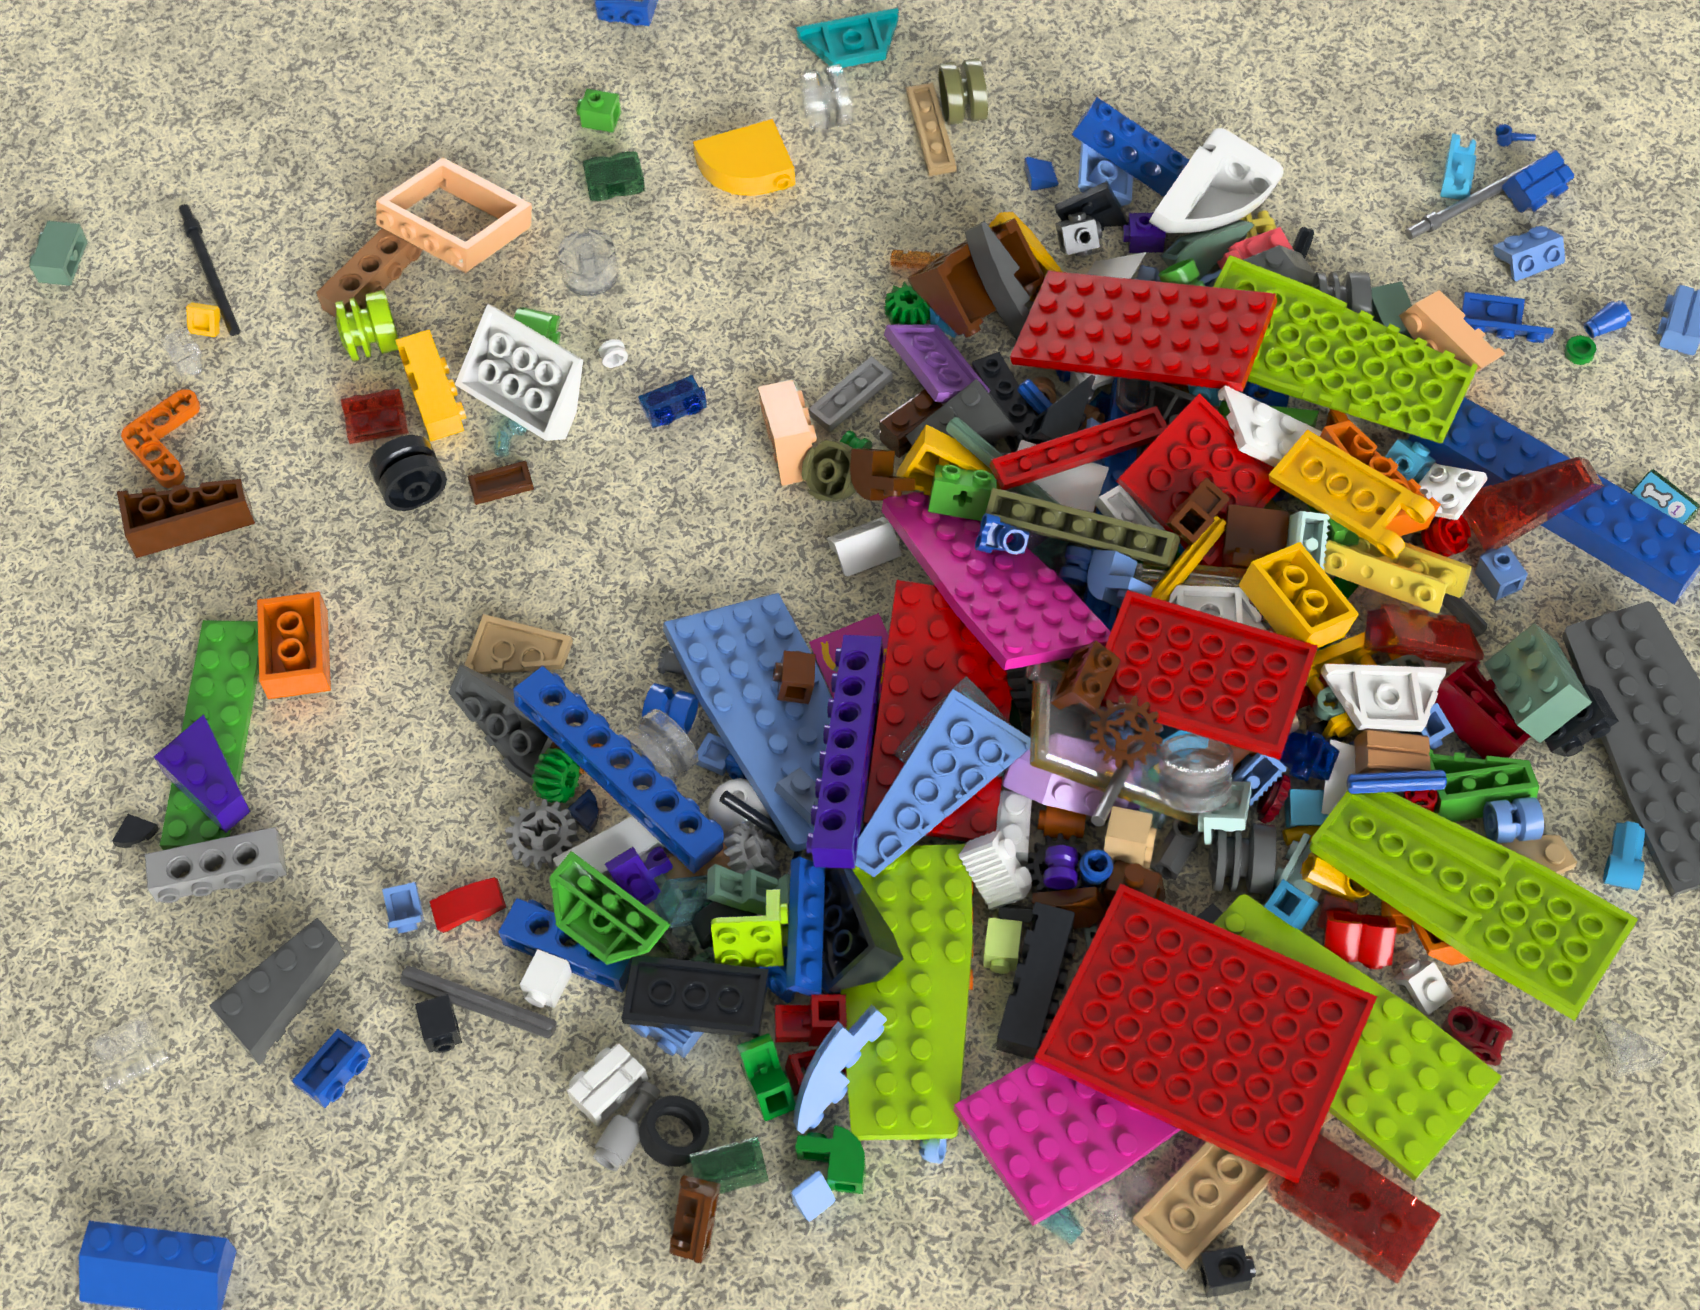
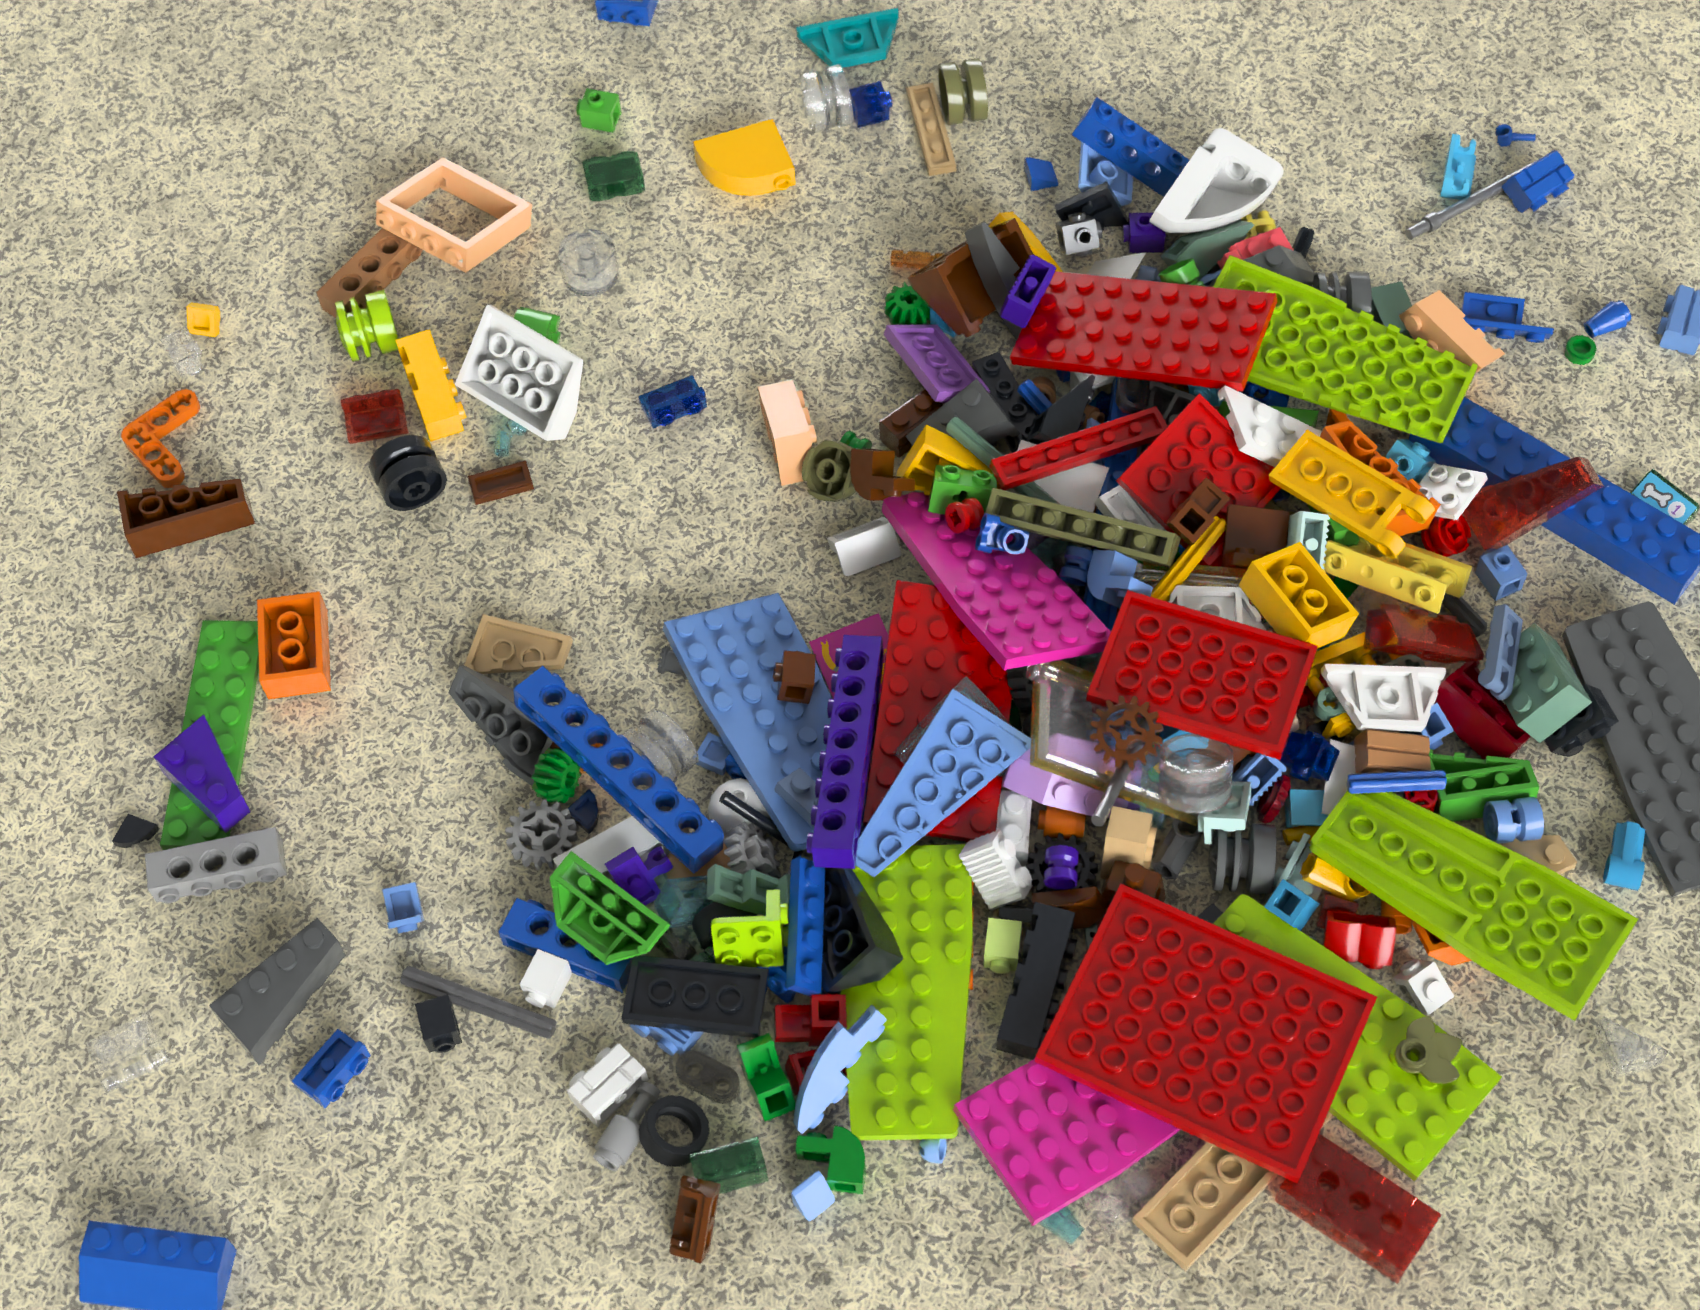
sand green brick [29,221,88,286] -> none
black bar [179,204,241,336] -> none
red slope [429,877,506,933] -> none
white bush [599,339,628,368] -> none
blue wheel [642,683,699,735] -> none
light grey plate [808,356,893,432] -> none
reddish brown bracket [1050,640,1120,711] -> none
blue cone [1080,850,1113,887] -> none
black brick [1198,1245,1256,1298] -> none
dark red piece [1441,1006,1513,1066] -> none
medium blue bracket [1493,226,1565,281] -> none
none -> clear smoke plate [675,1050,740,1104]
none -> clear blue brick [849,81,893,128]
none -> red wheel [945,497,984,534]
none -> dark purple brick [999,255,1056,328]
none -> olive plate [1395,1016,1462,1084]
none -> sand blue plate [1478,604,1523,700]

